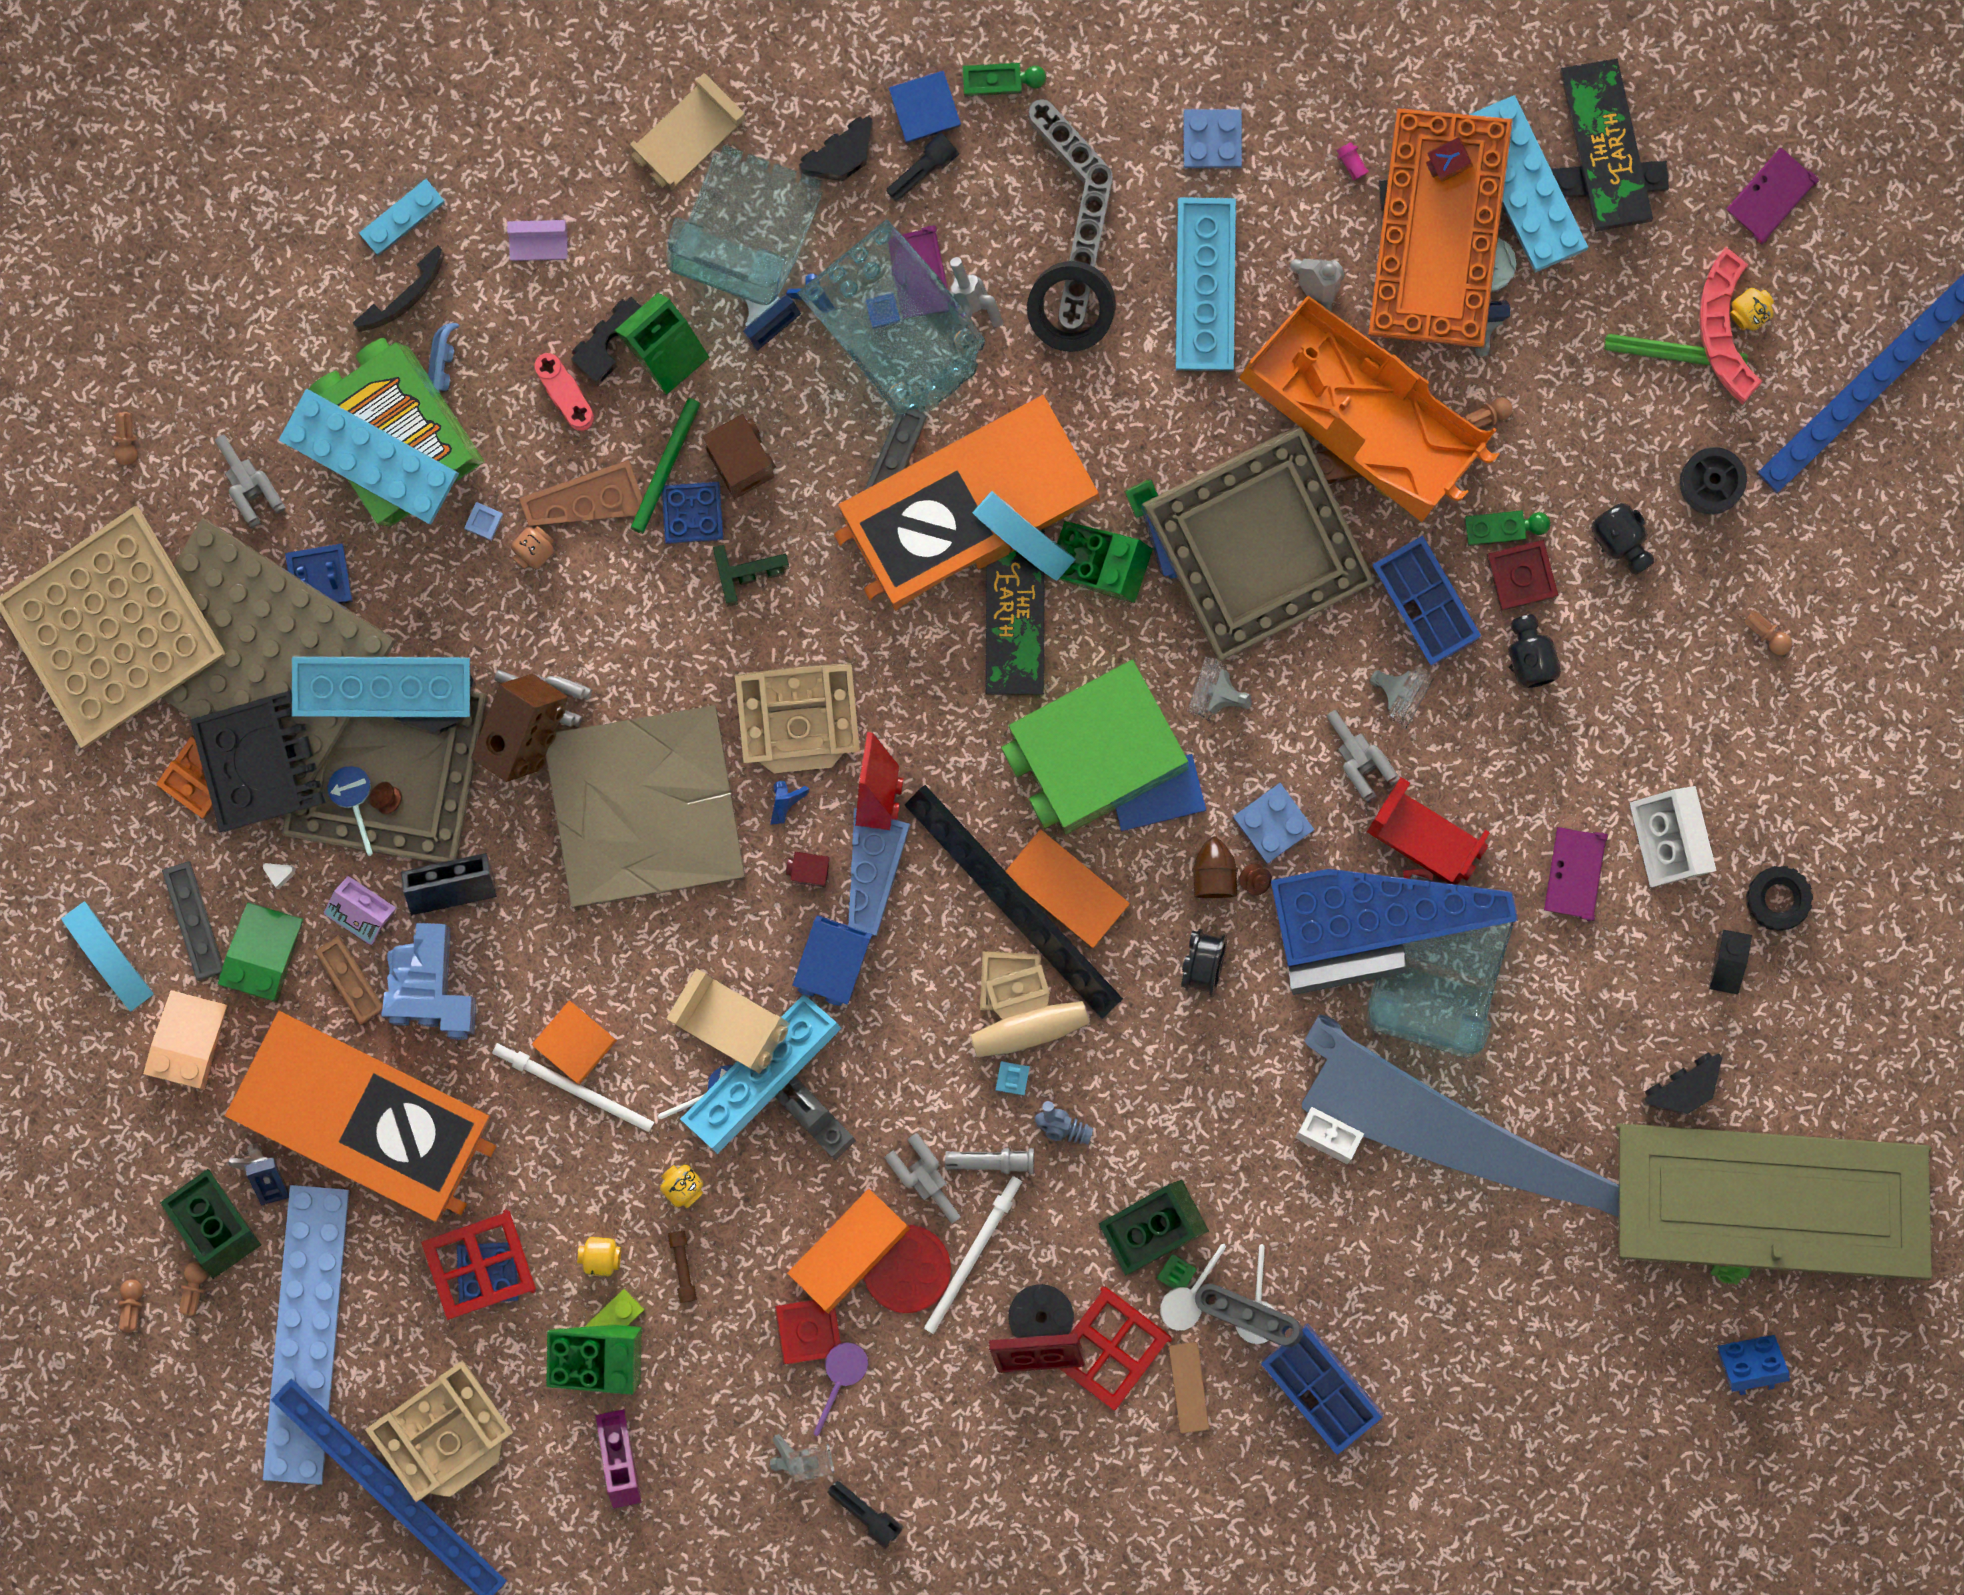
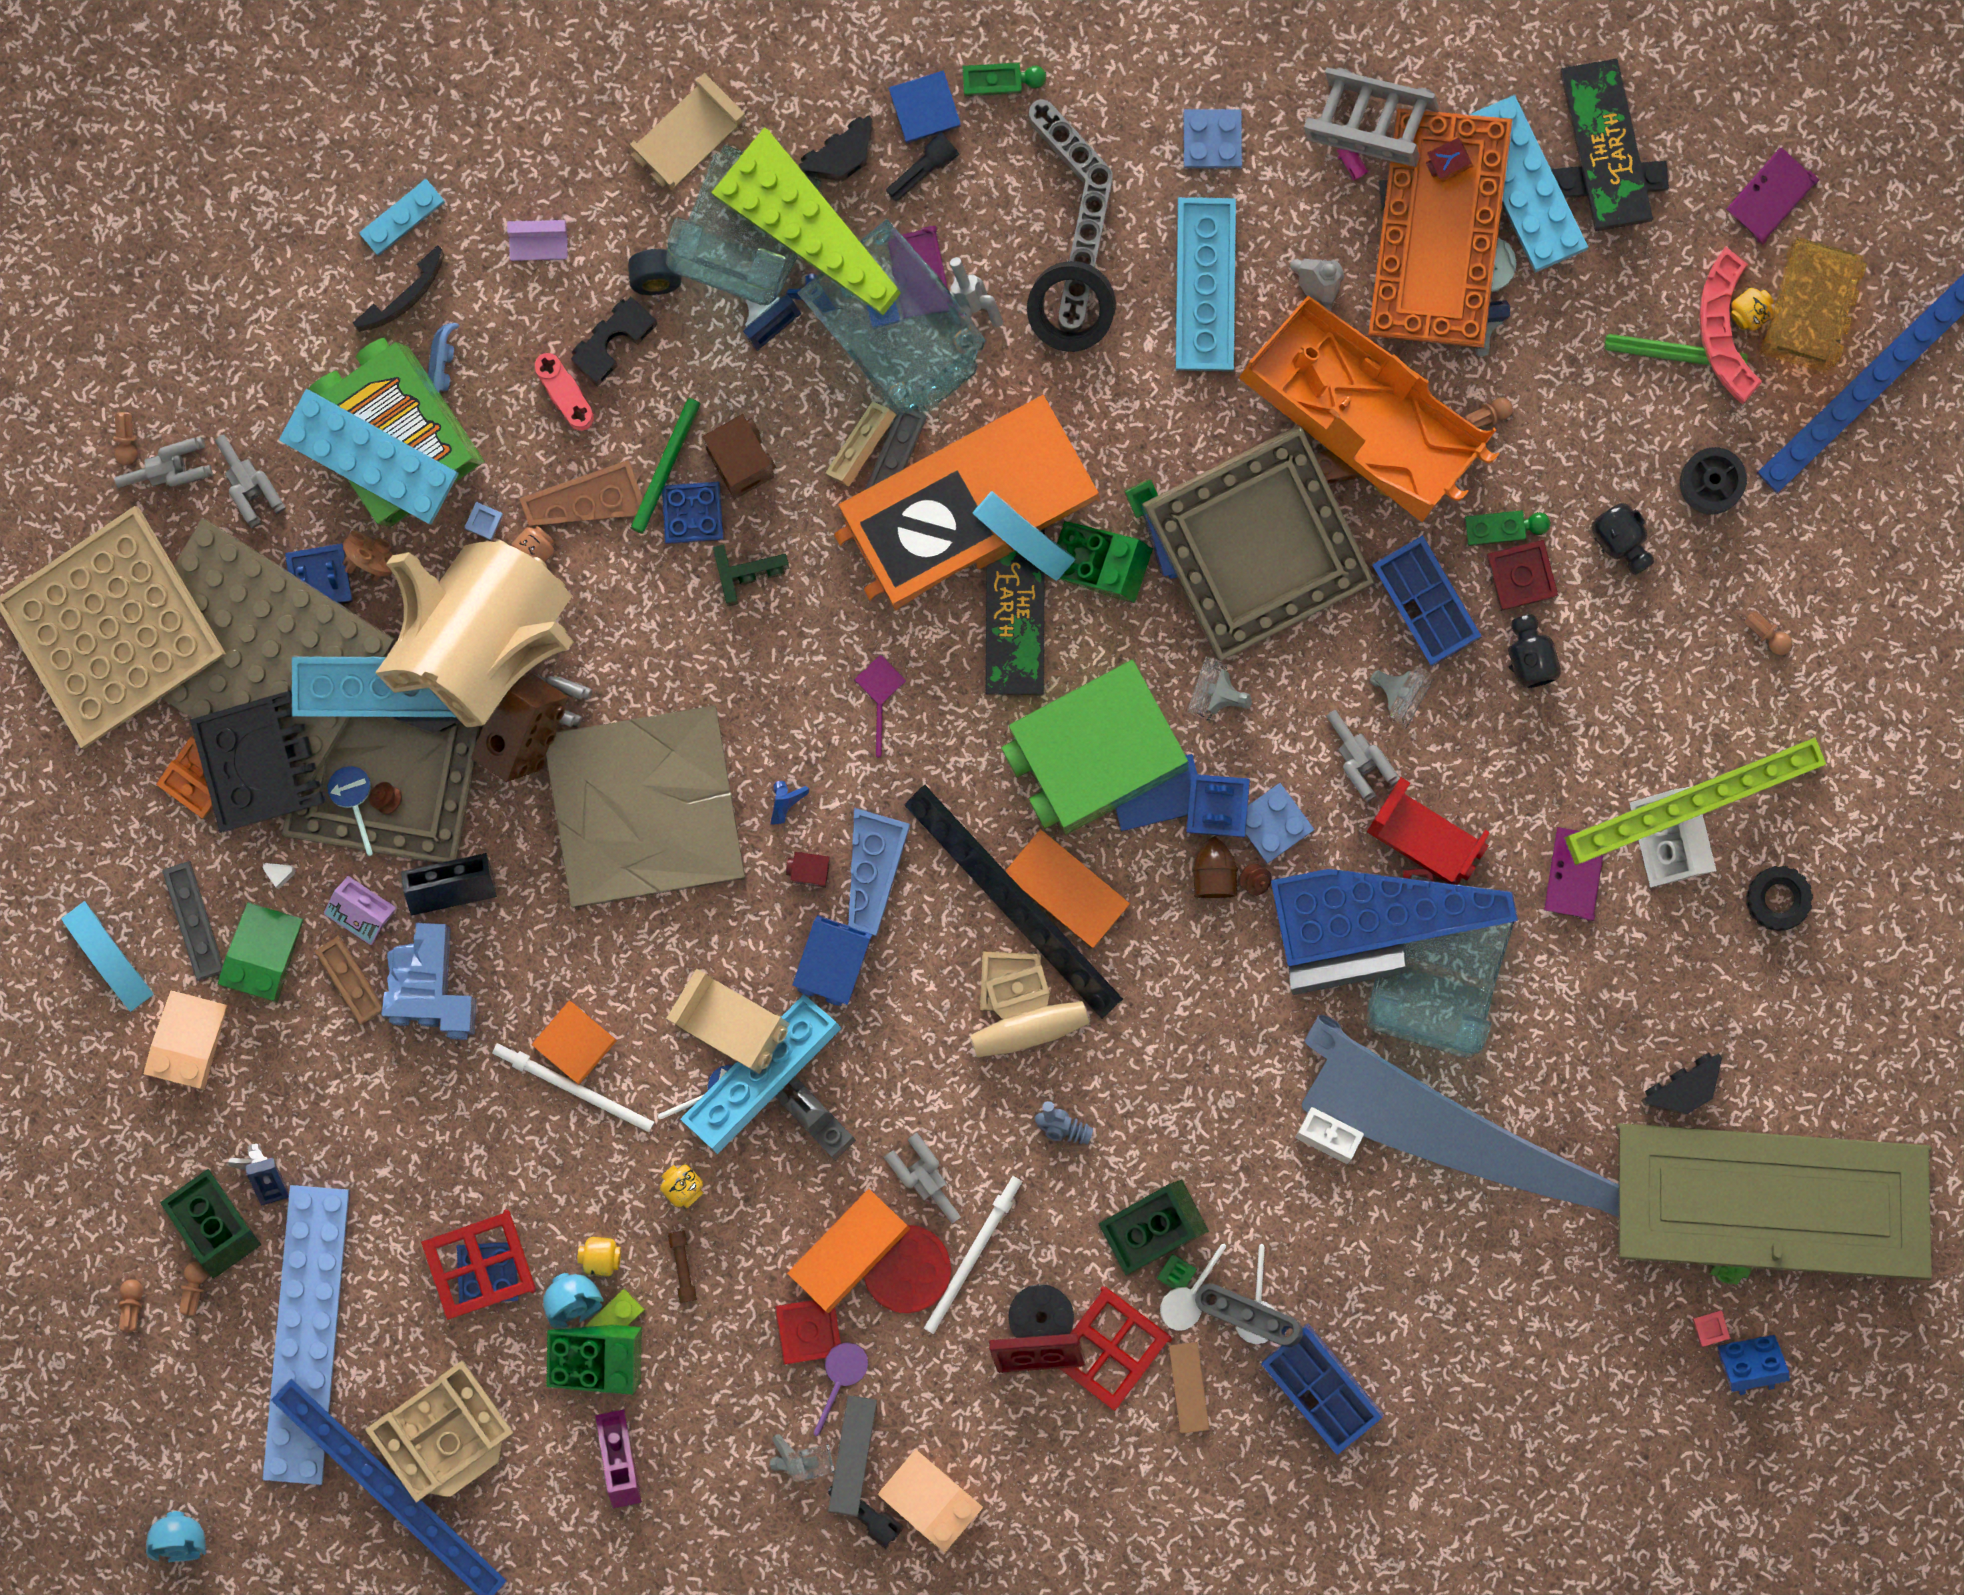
orange piece [225,1010,496,1222] -> none
green slope [615,293,709,395] -> none
tan slope [735,663,860,774] -> none
red slope [855,732,904,830] -> none
light grey pin [945,1148,1034,1174] -> none
medium azure tile [996,1061,1030,1096] -> none
black wheel [1181,929,1227,998] -> none
black slope [1709,930,1752,995] -> none
none -> light grey plant [114,437,213,488]
none -> medium azure cylinder [146,1511,206,1562]
none -> nougat plate [343,530,393,581]
none -> tan cylinder [376,540,574,727]
none -> medium azure cylinder [543,1273,604,1329]
none -> black wheel [628,249,682,296]
none -> lime wing [711,127,901,315]
none -> tan plate [825,401,896,487]
none -> dark grey tile [828,1395,877,1517]
none -> magenta piece [854,654,906,758]
none -> light nougat slope [877,1449,983,1553]
none -> blue plate [1186,774,1250,838]
none -> light grey fence [1304,67,1439,167]
none -> lime plate [1565,737,1826,865]
none -> coral plate [1692,1310,1730,1347]
none -> clear yellow windscreen [1759,237,1867,373]

